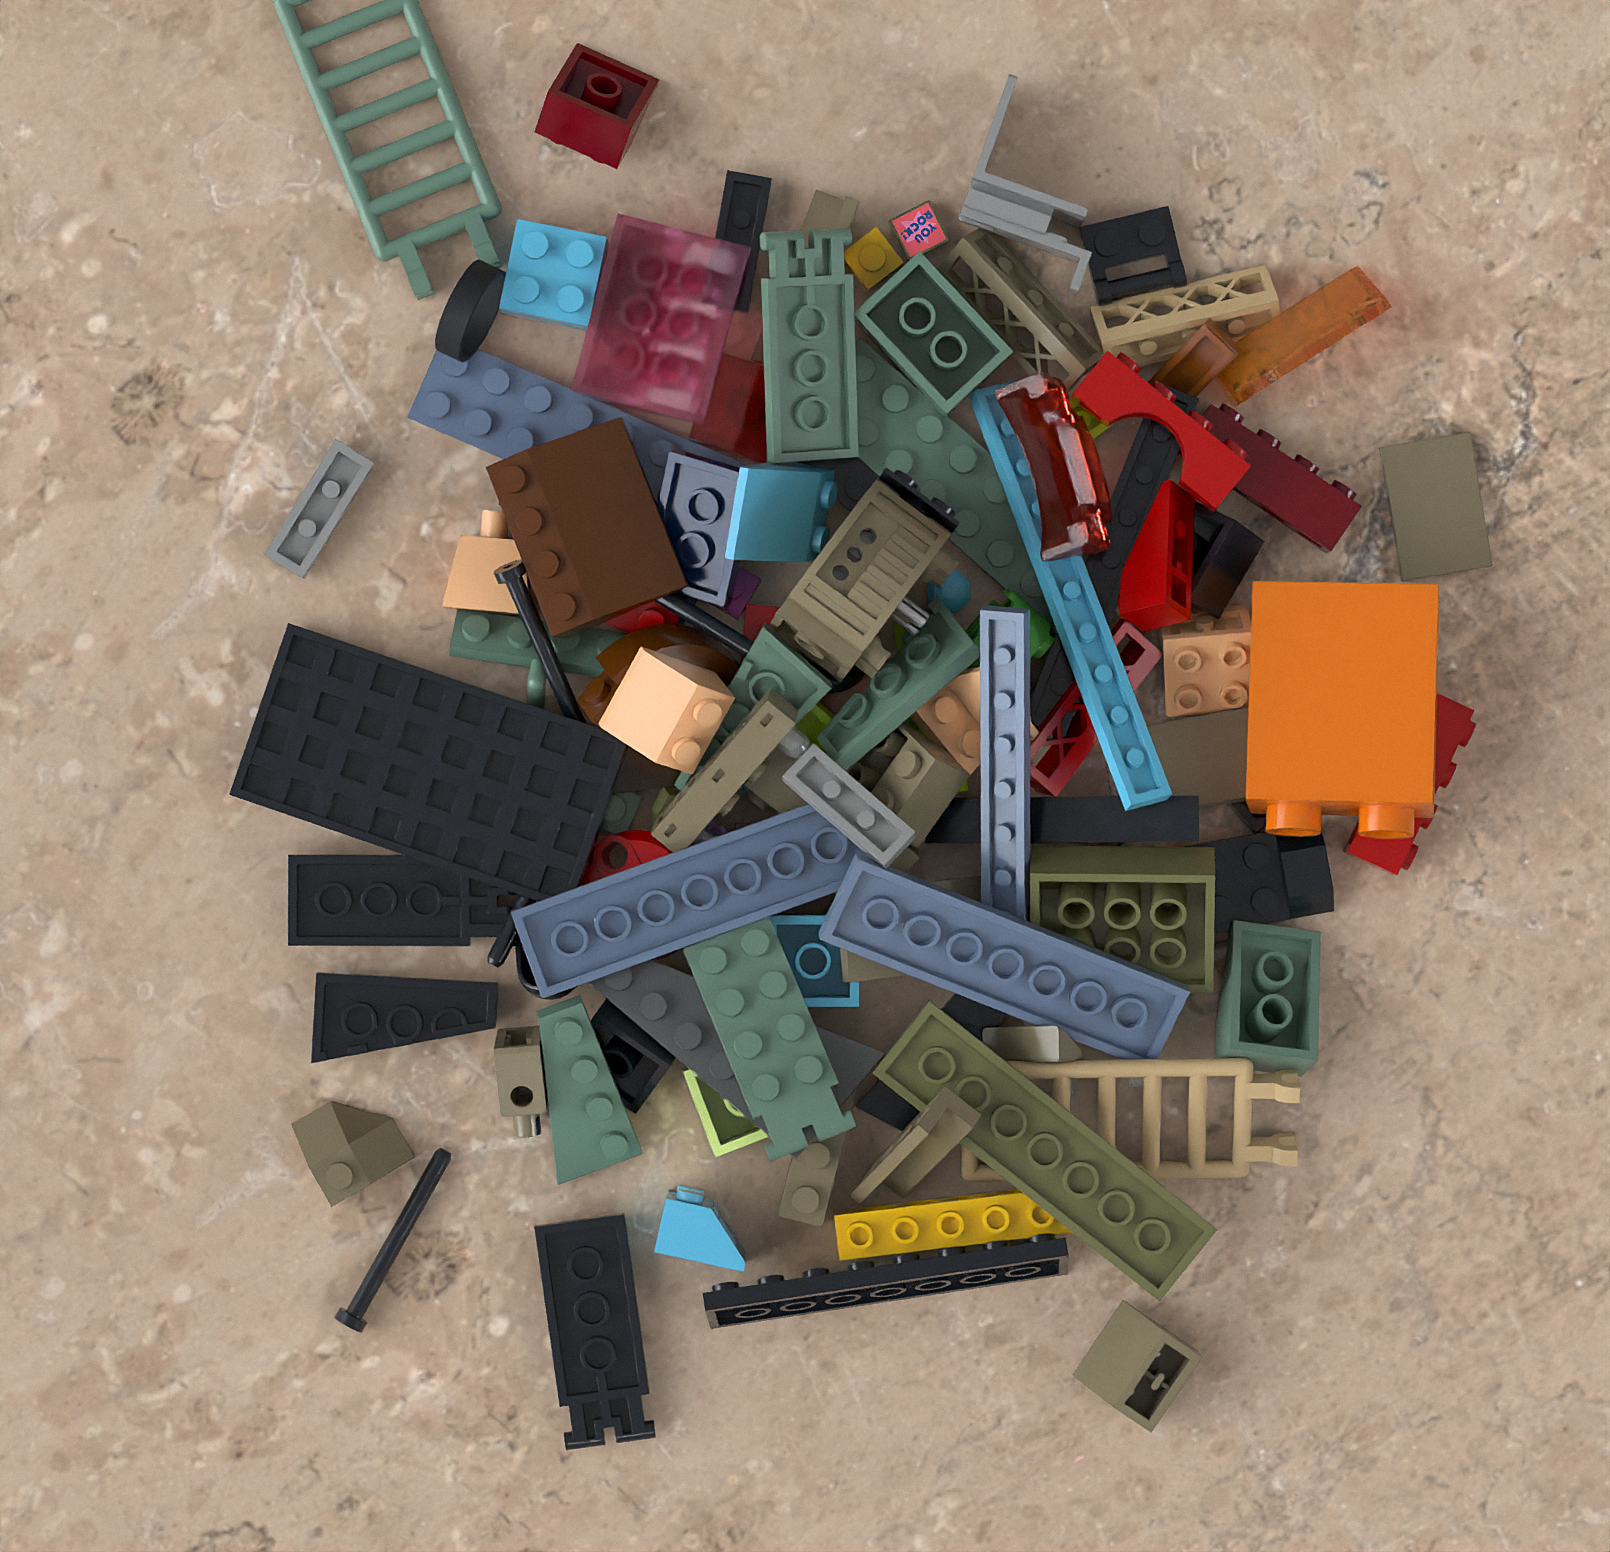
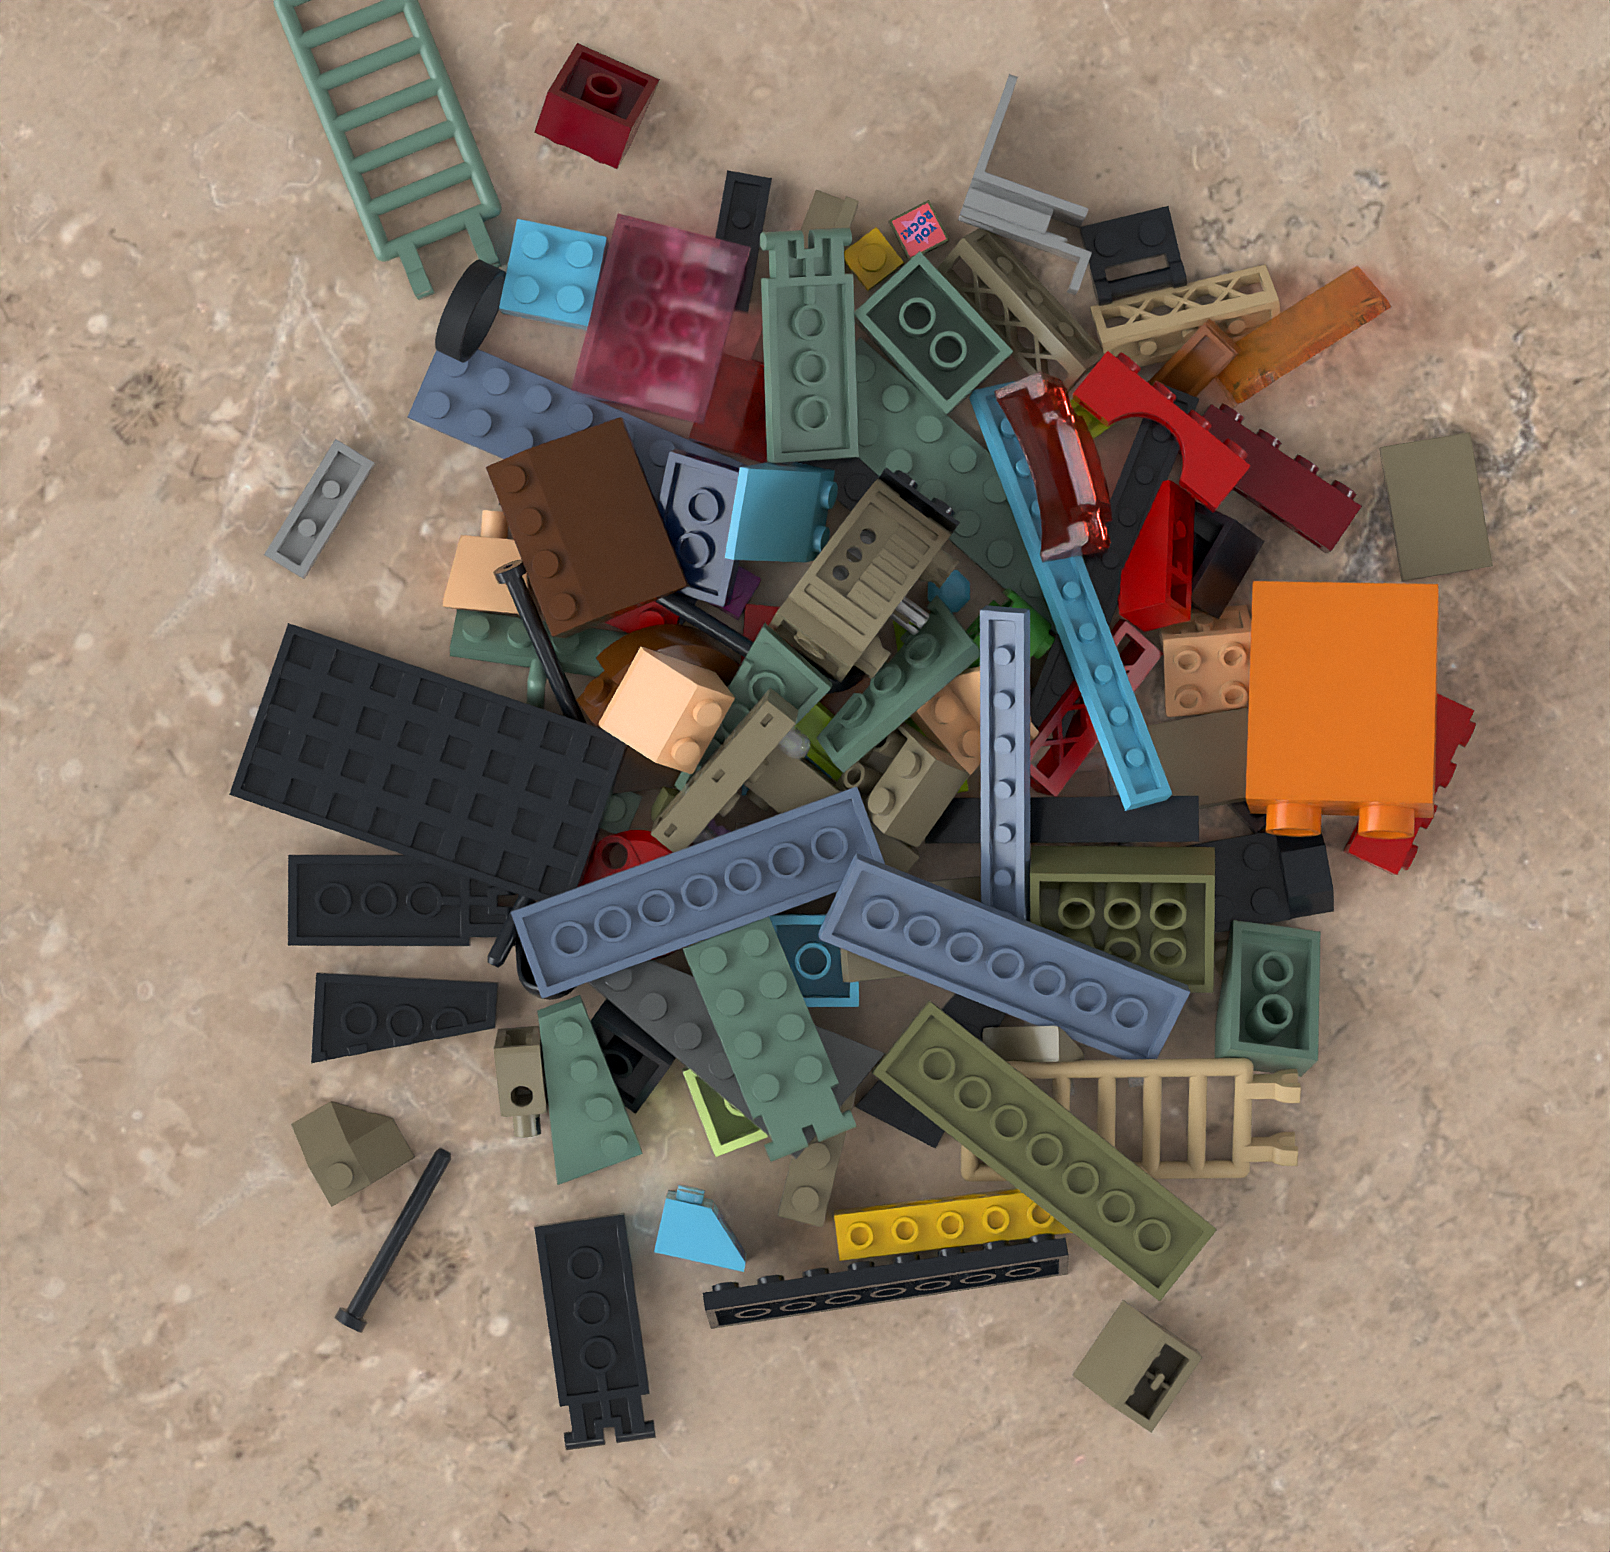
light grey plate [782,743,916,868] -> none
dark tan fence [849,1087,982,1204] -> none

